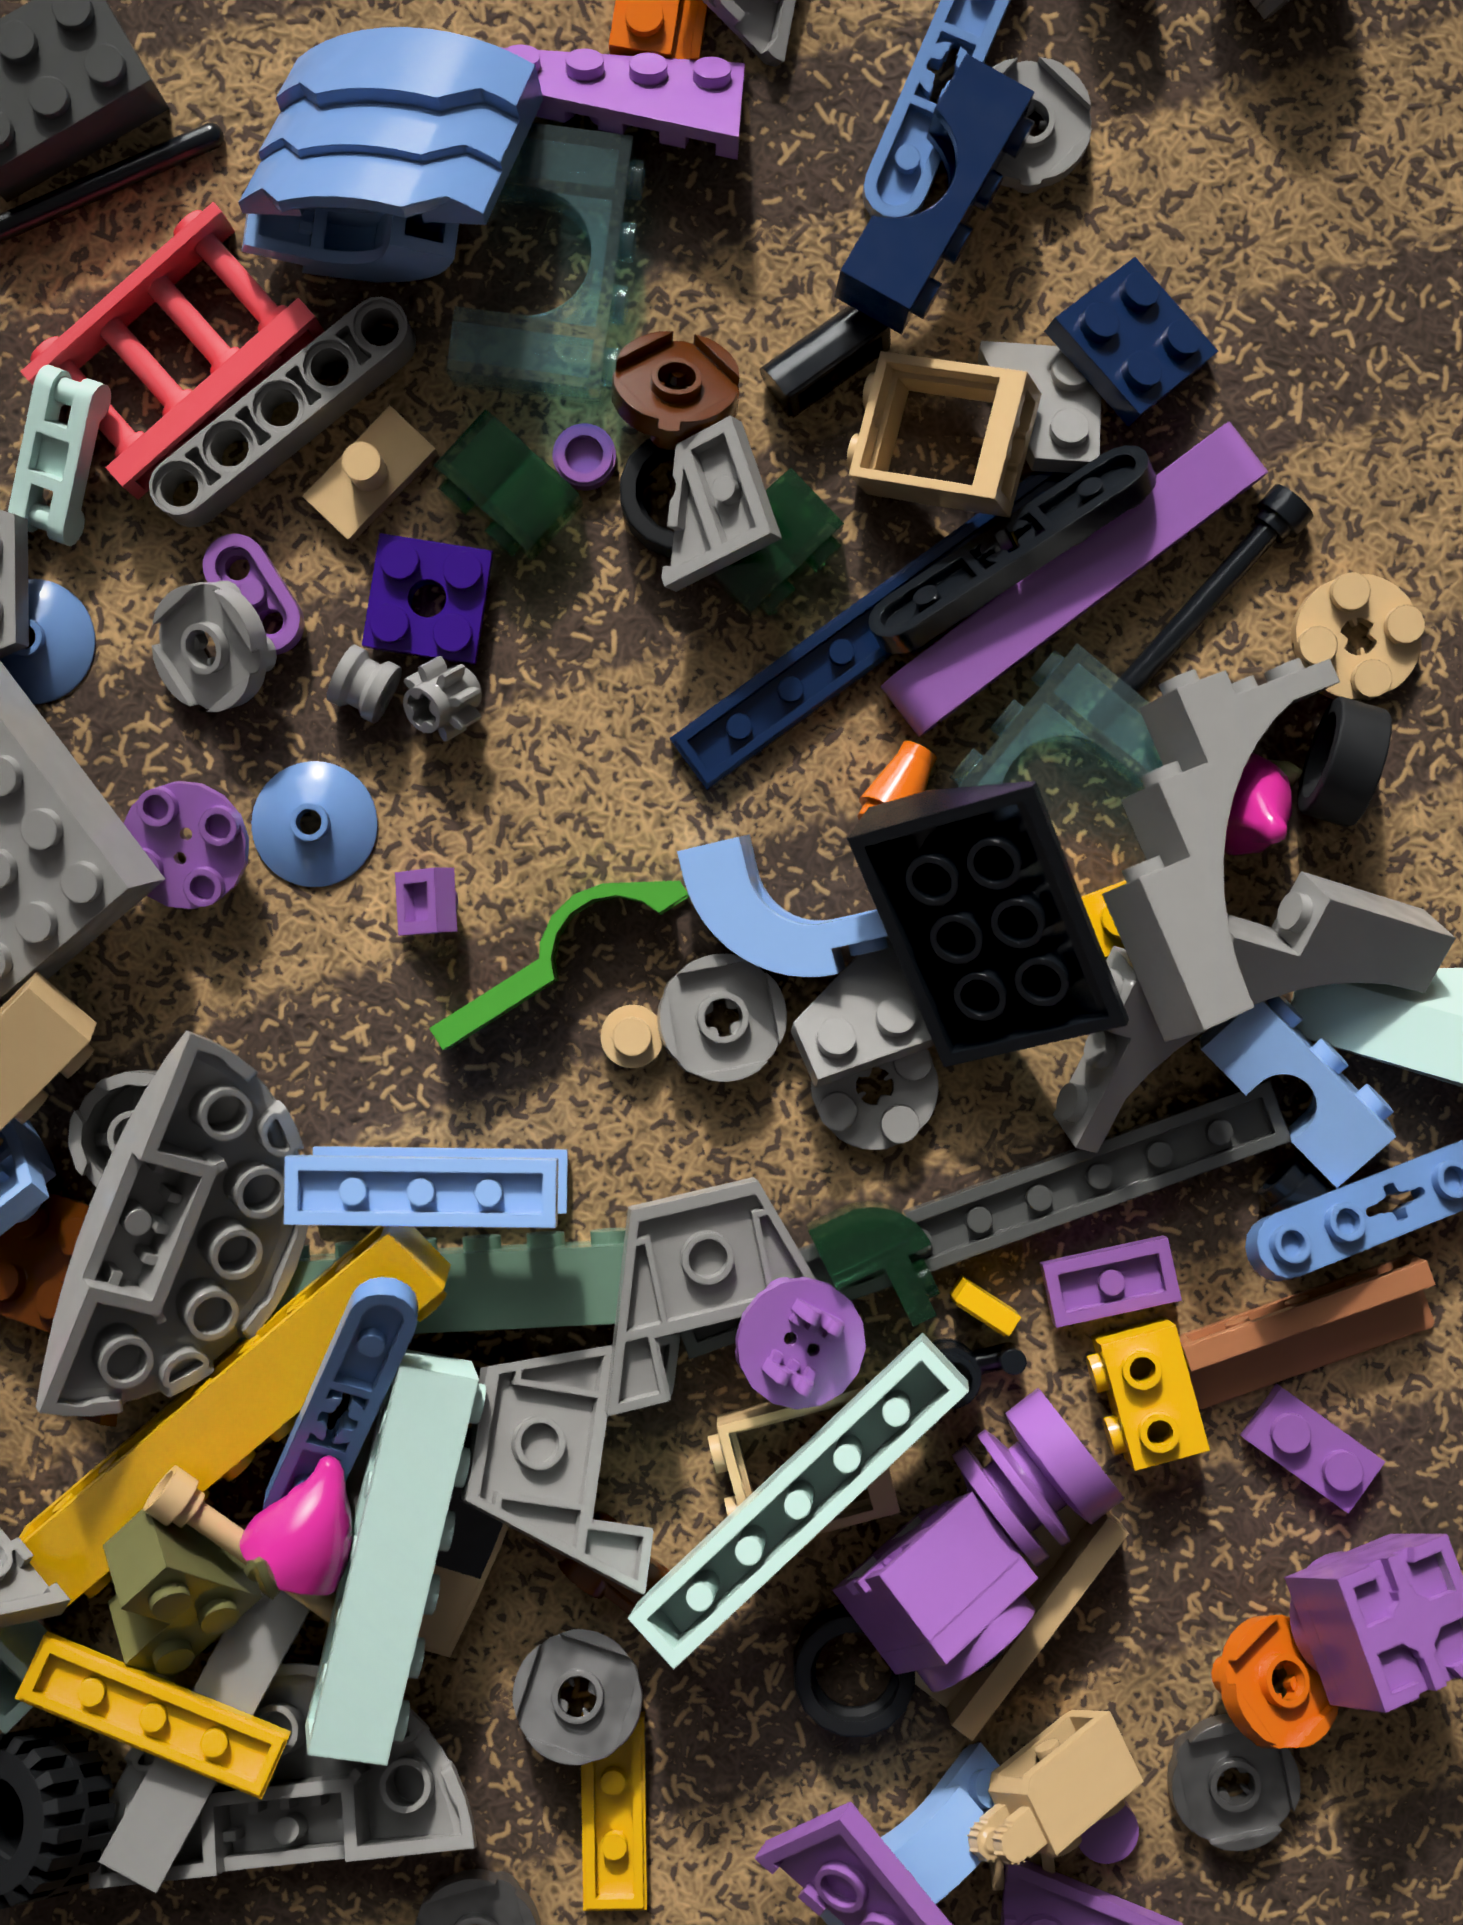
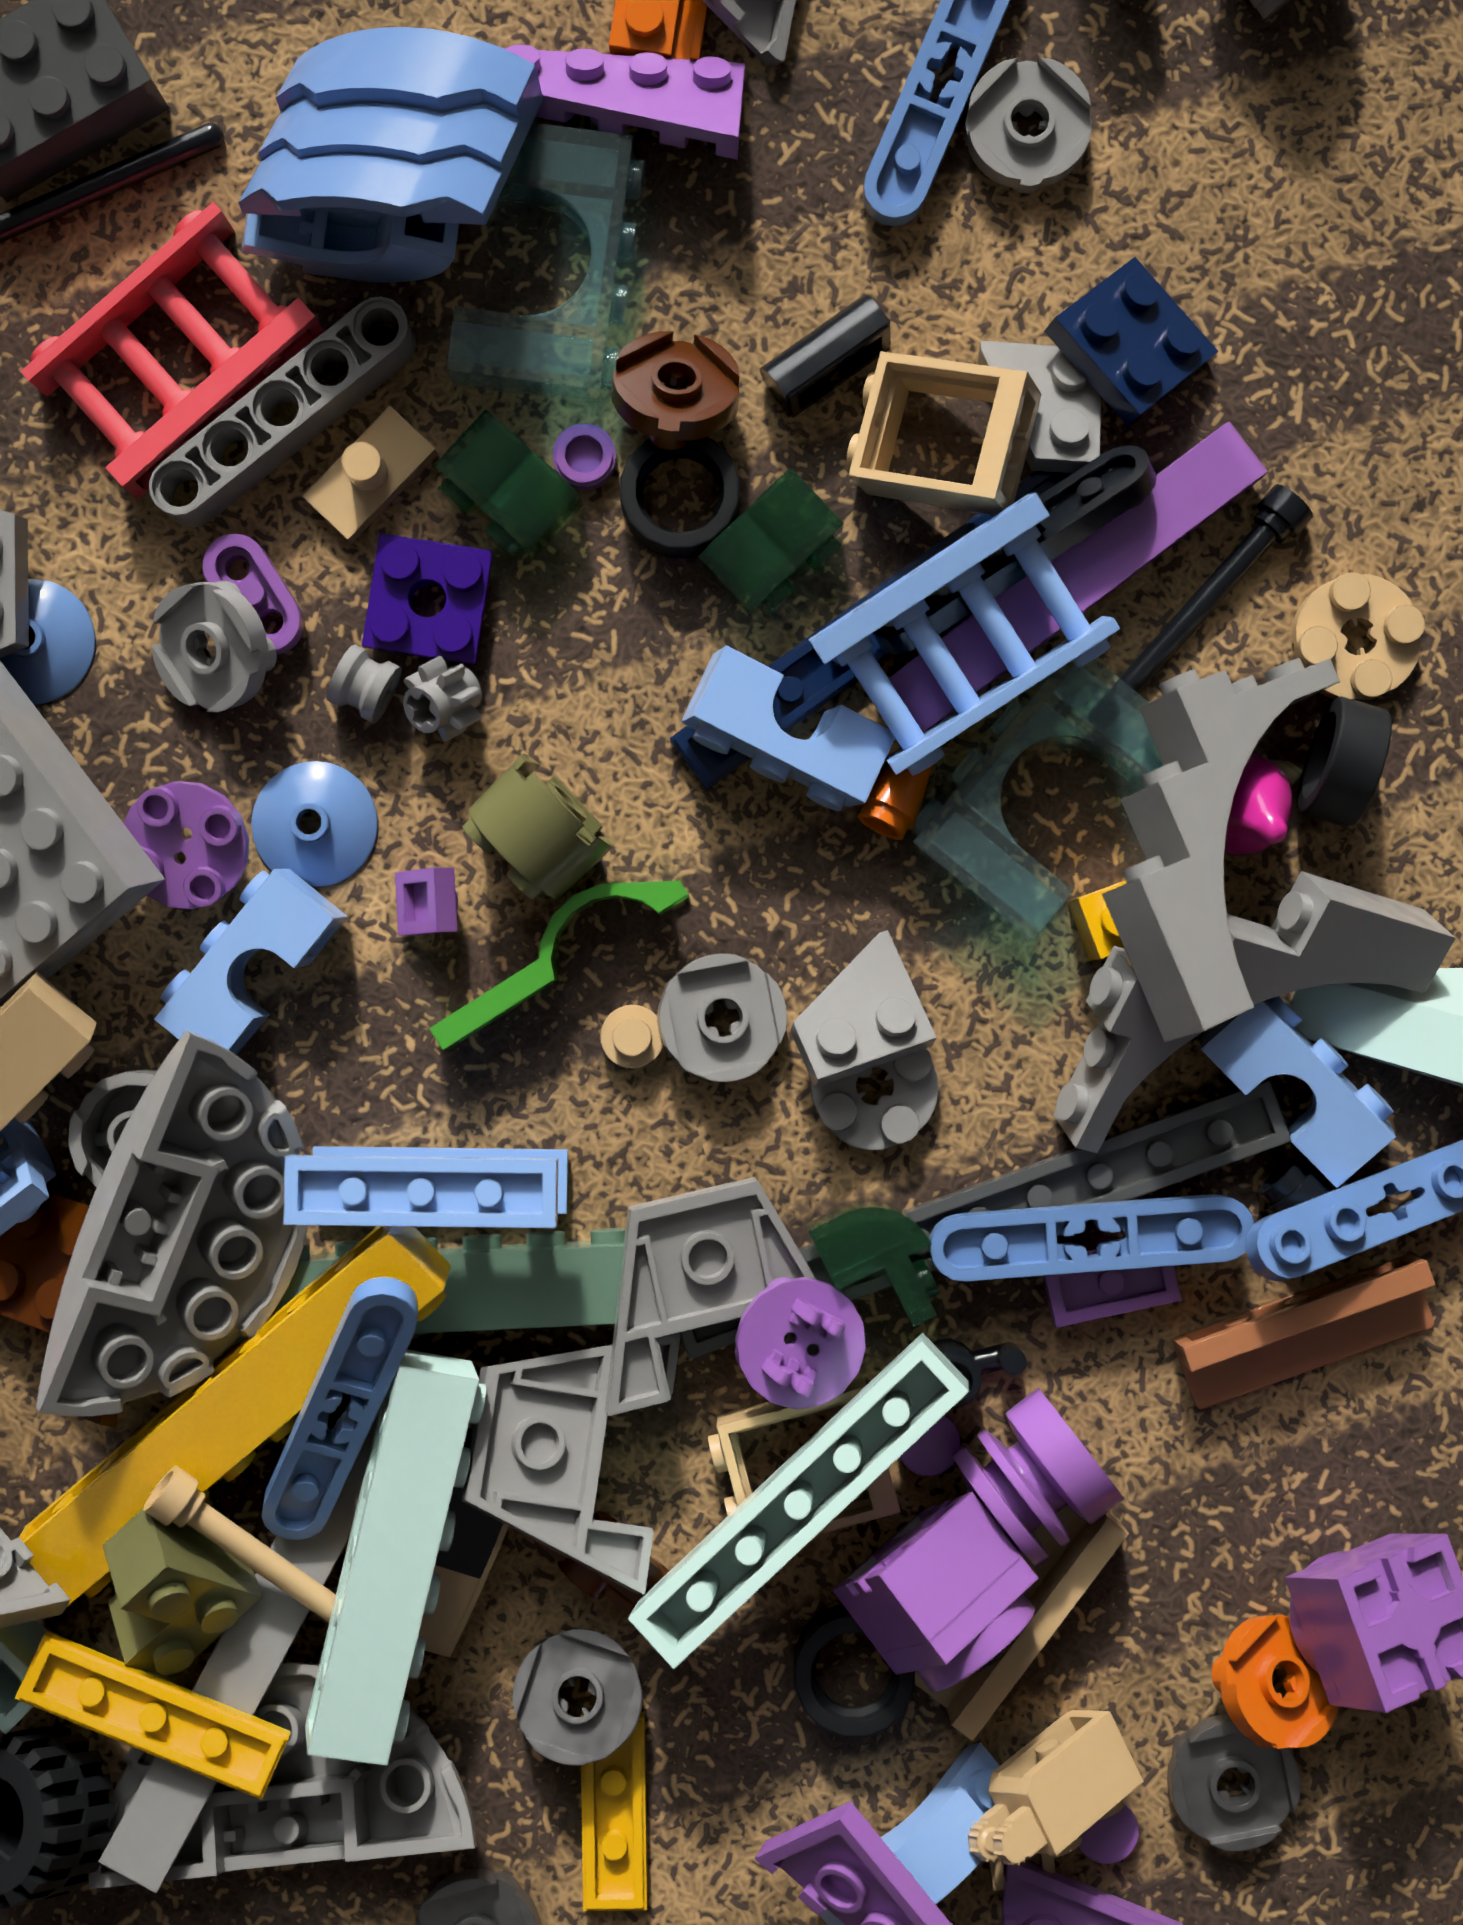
light aqua plate [8,364,111,546] -> none
dark pink hat [239,1456,352,1600] -> none
light grey wing [661,415,782,592] -> none
light blue arch [677,834,888,977] -> none
dark blue arch [834,53,1035,335] -> none
black slope [847,780,1129,1067] -> none
yellow tile [949,1275,1022,1337] -> none
yellow brick [1086,1316,1210,1471] -> none
medium lavender plate [1240,1383,1385,1514] -> none
none -> light blue arch [154,869,348,1055]
none -> olive brick [462,754,615,901]
none -> light blue arch [681,645,895,811]
none -> light blue fence [808,493,1120,776]
none -> medium lavender tile [900,1414,960,1476]
none -> medium blue piece [928,1194,1254,1281]

